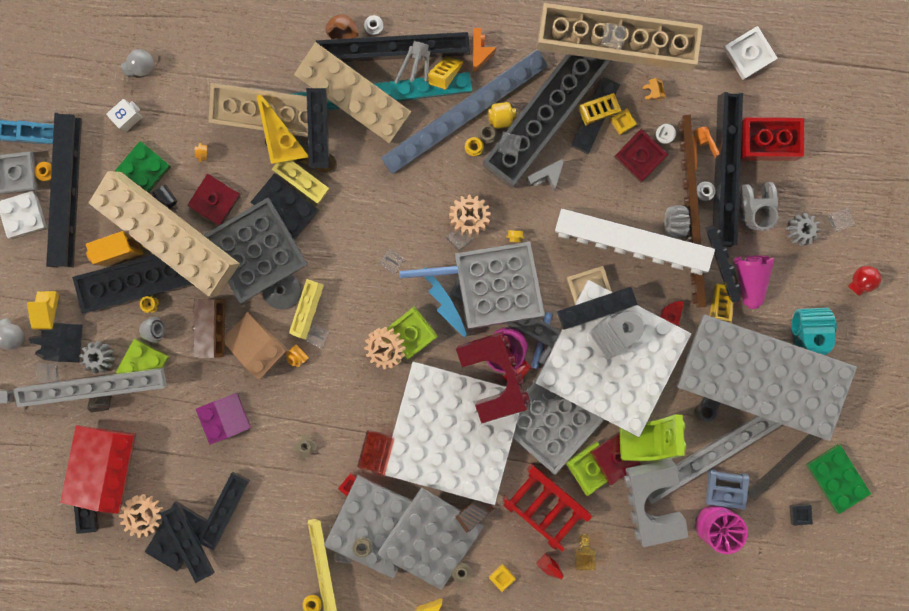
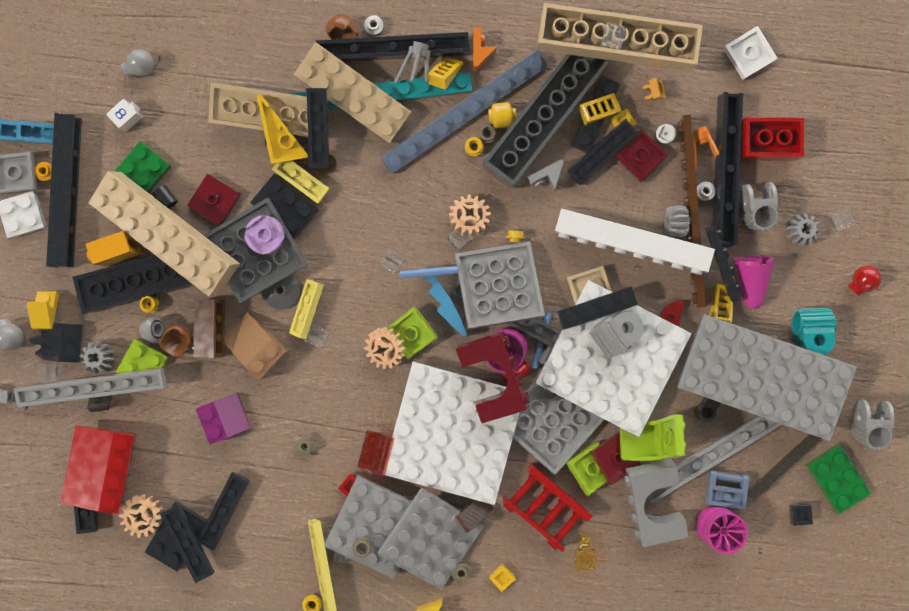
light orange plate [195,143,207,162] -> none
light orange plate [286,344,309,367] -> none
clear tile [498,132,522,157] -> none
red slope [536,553,564,580] -> none
none -> dark orange hair [159,325,193,358]
none -> lavender tile [245,215,285,254]
none -> black plate [567,119,638,185]
none -> light grey piece [850,400,895,451]

